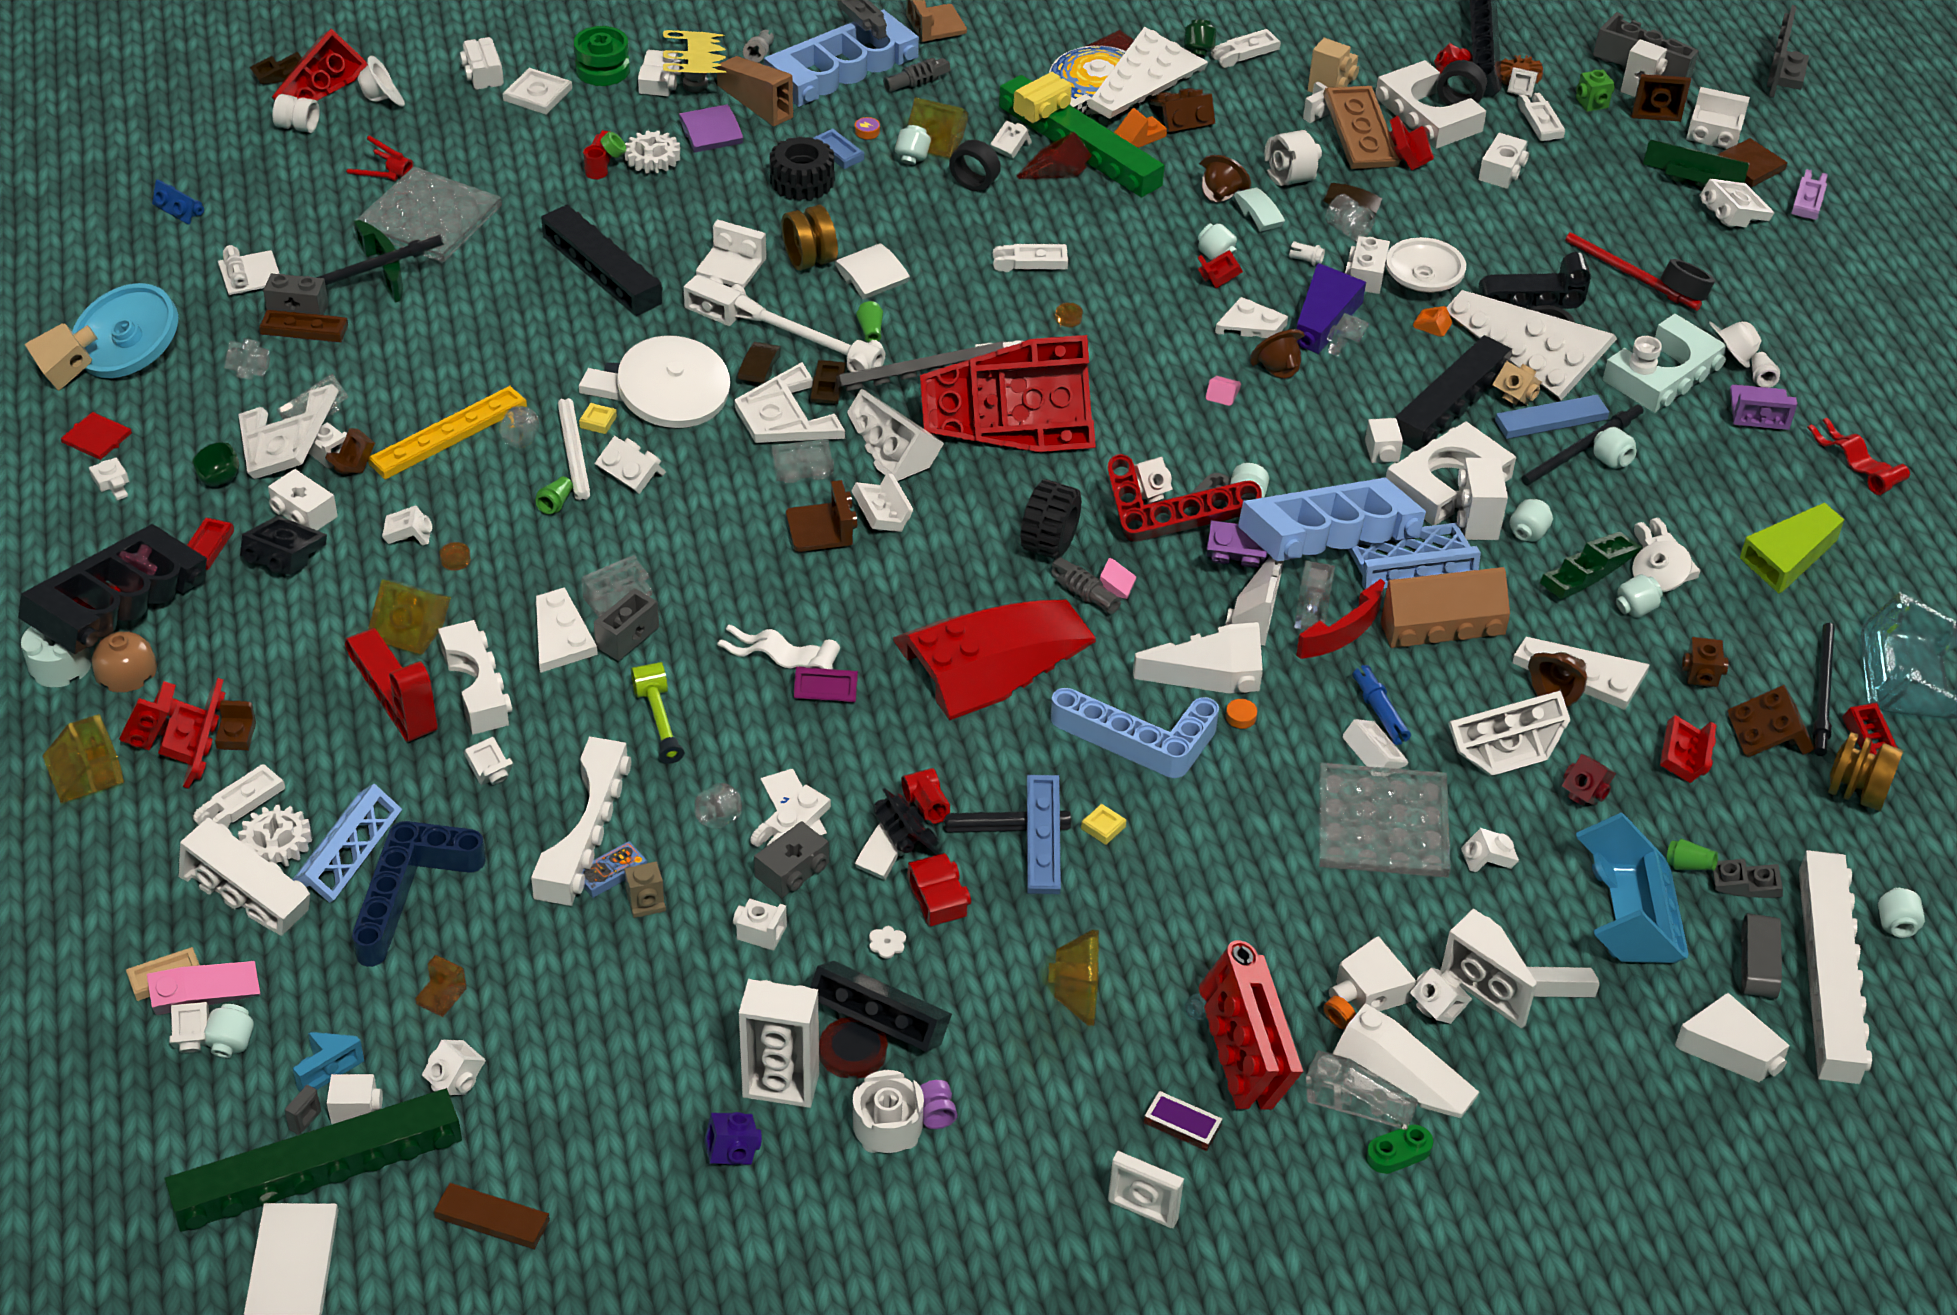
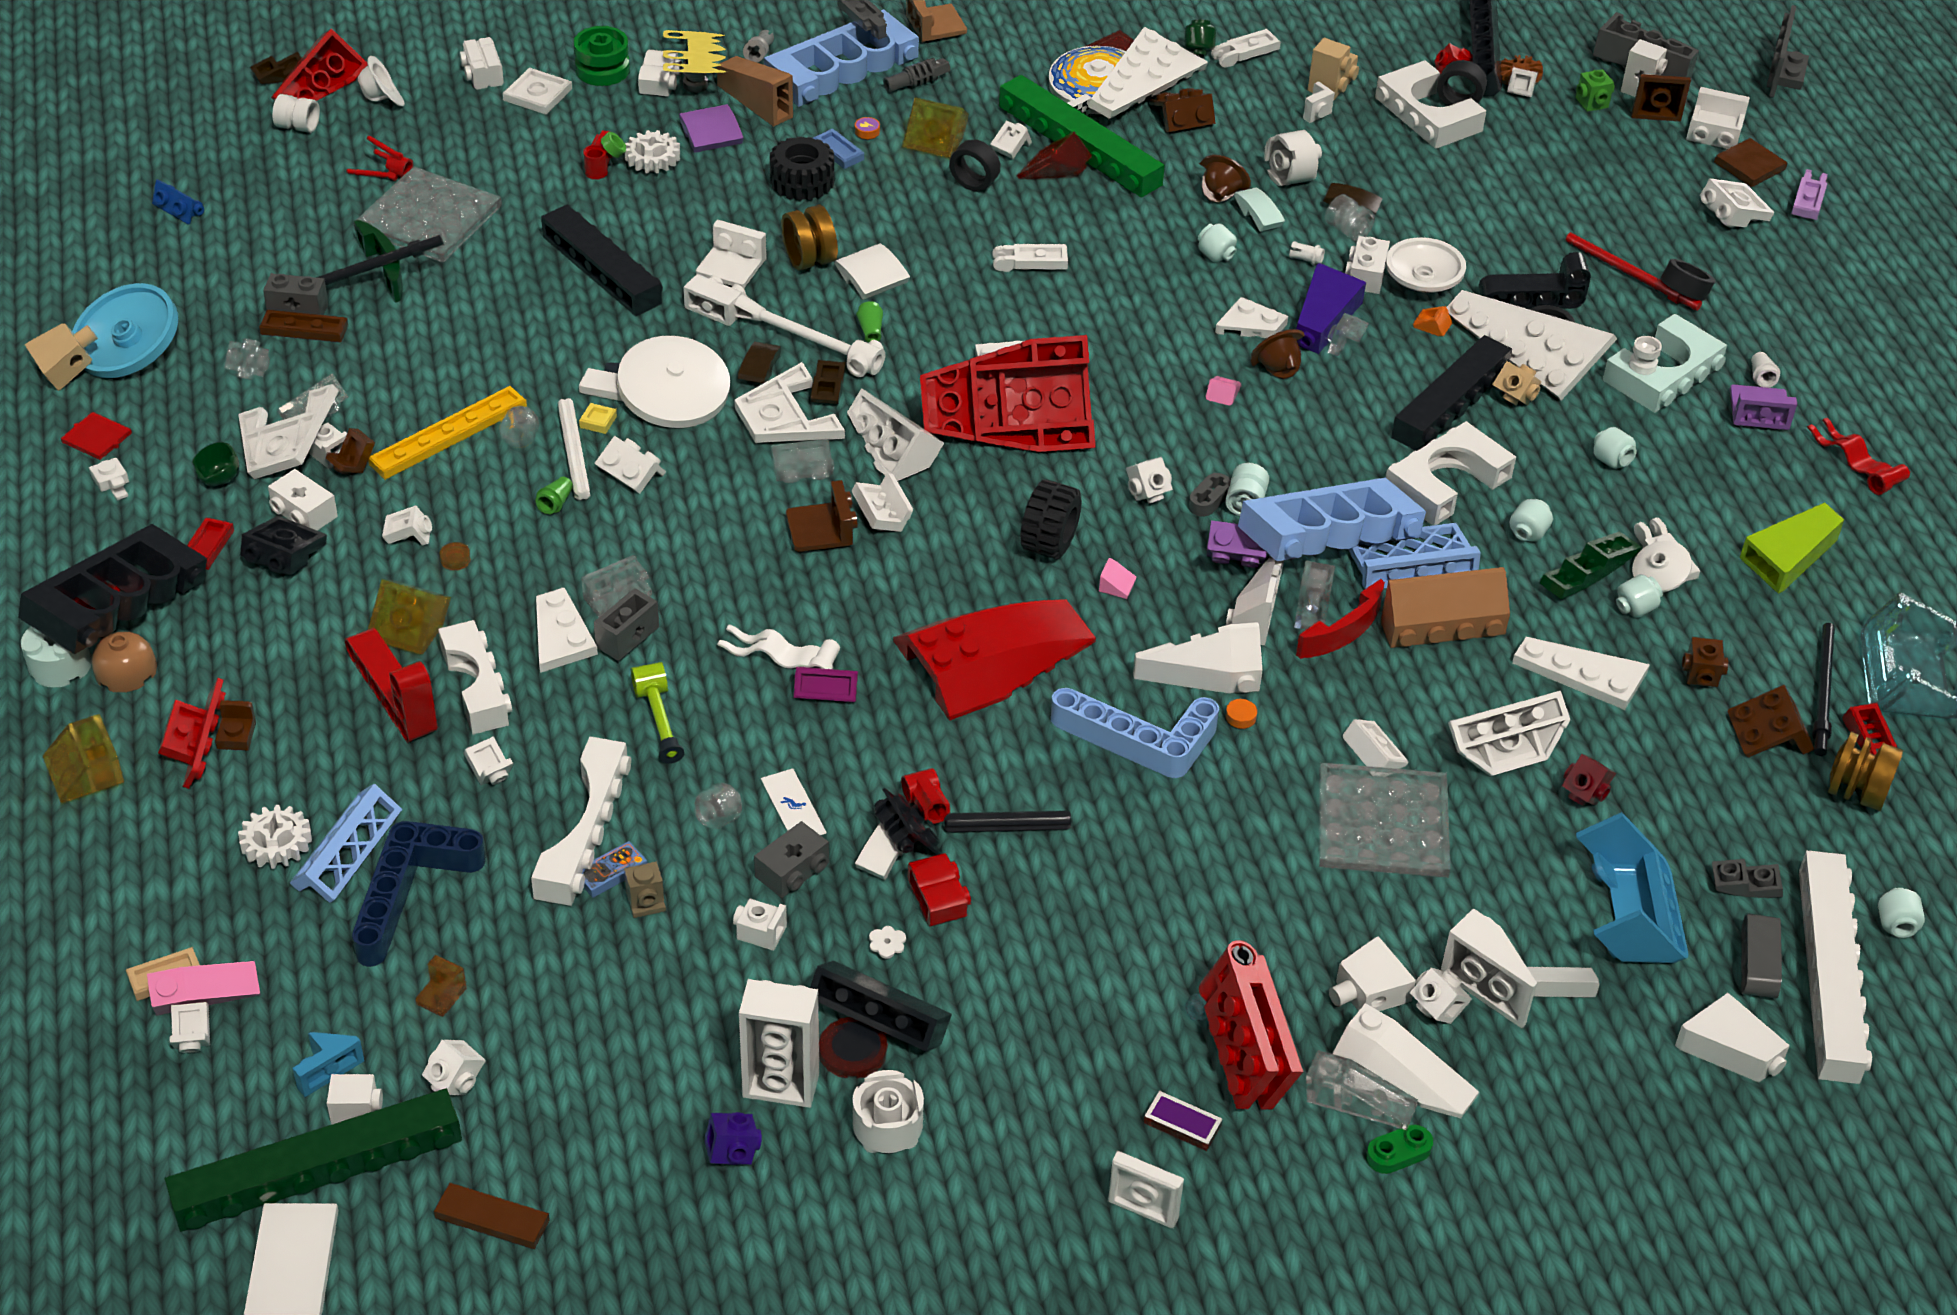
clear pink plant [118,544,157,575] -> none
red bracket [119,681,178,750] -> none
white wedge [179,817,310,936] -> none
white hinge [193,764,285,828] -> none
light aqua head [204,1004,254,1058] -> none
white hinge [218,245,280,295] -> none
dark grey tile [284,1085,321,1135] -> none
white hinge [750,785,831,847] -> none
dark grey plate [836,342,1004,391] -> none
light aqua head [895,125,931,165] -> none
medium lavender wheel [920,1080,957,1129] -> none
light yellow brick [1013,72,1072,123] -> none
medium blue tile [1027,775,1061,894] -> none
clear yellow slope [1048,930,1099,1026] -> none
dark grey hinge [1052,557,1121,614] -> none
clear orange tile [1055,303,1083,327] -> none
light yellow tile [1081,804,1126,845] -> none
red beam [1108,454,1262,542] -> none
orange slope [1114,108,1167,148] -> none
red bracket [1197,250,1243,288] -> none
medium nougat tile [1323,86,1400,169] -> none
orange tile [1323,995,1356,1029] -> none
blue pin [1352,665,1411,745] -> none
white brick [1365,418,1403,463] -> none
red bracket [1389,116,1434,170] -> none
white brick [1455,458,1508,540] -> none
white bracket [1461,828,1519,872] -> none
white brick [1478,133,1529,189] -> none
medium blue tile [1495,395,1609,439] -> none
white hinge [1518,93,1565,141] -> none
black bar [1521,404,1644,486] -> none
reddish brown helmet [1528,652,1587,707] -> none
dark green bracket [1643,140,1749,187] -> none
red bracket [1660,715,1717,783] -> none
bright green cone [1667,839,1718,871] -> none
white piece [1709,321,1761,368] -> none

